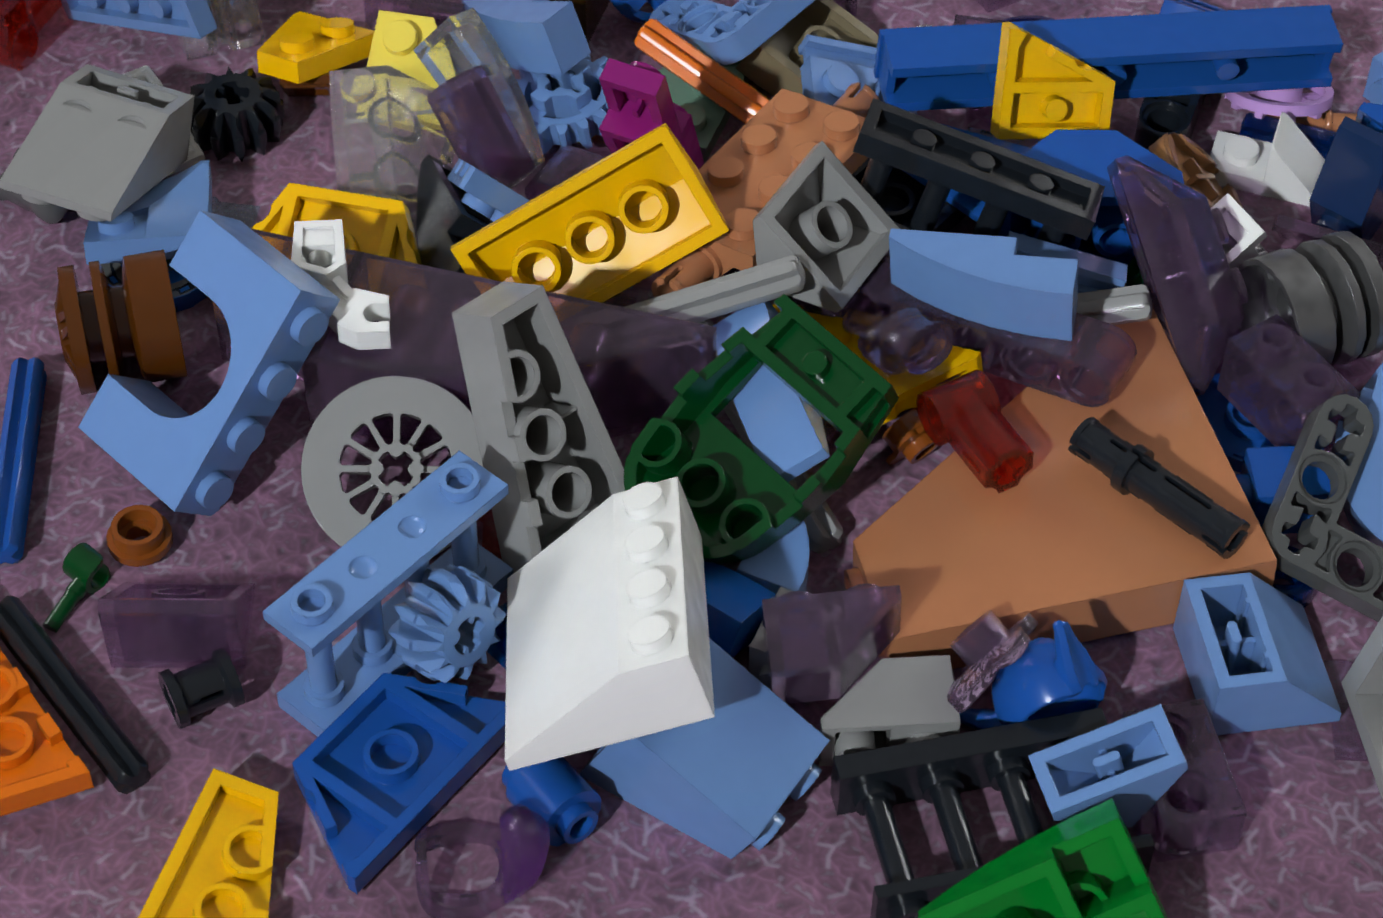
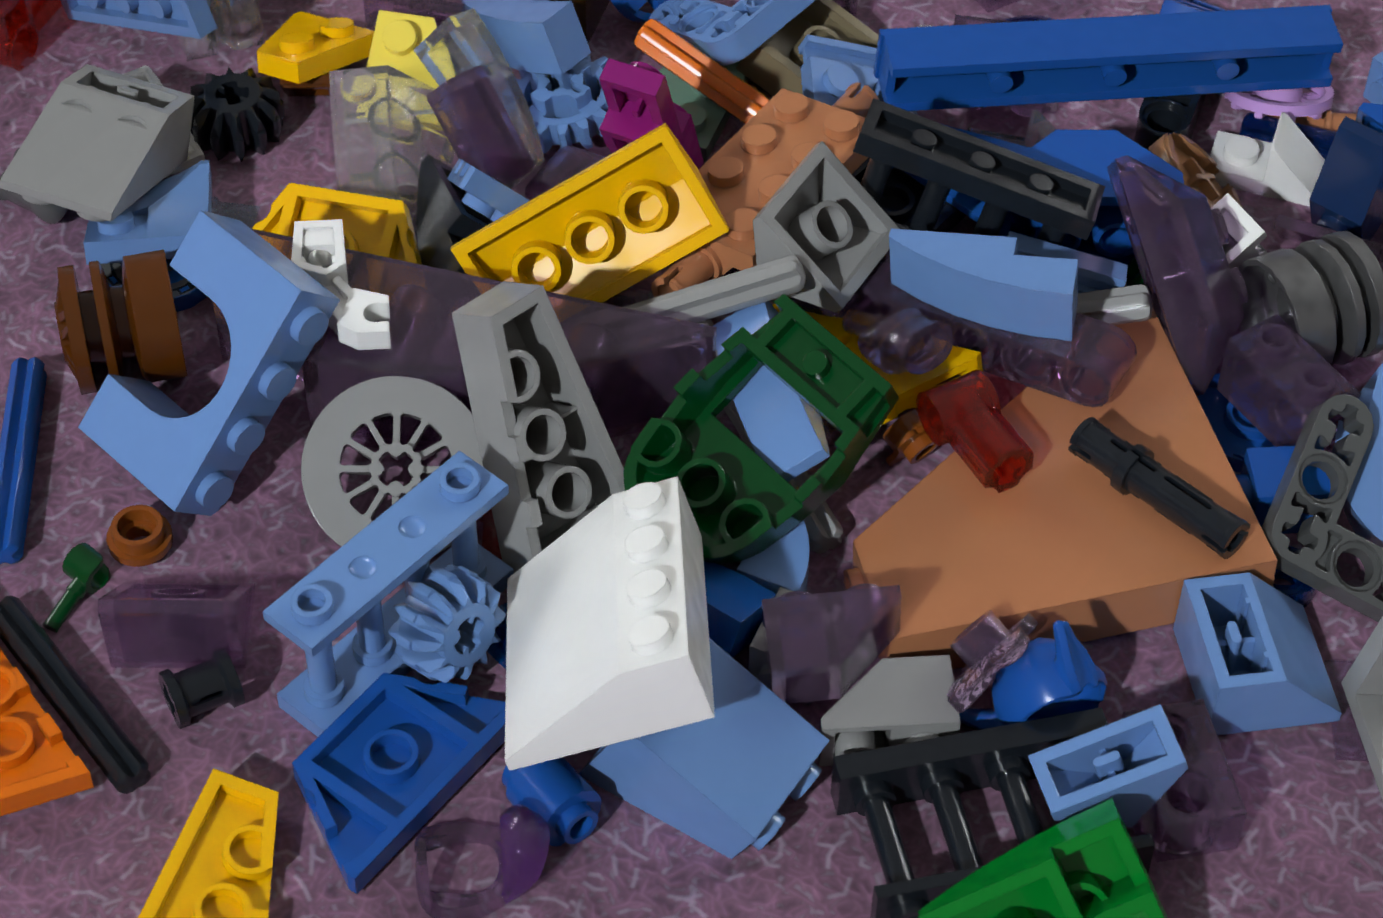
yellow wing [990,22,1115,139] -> none

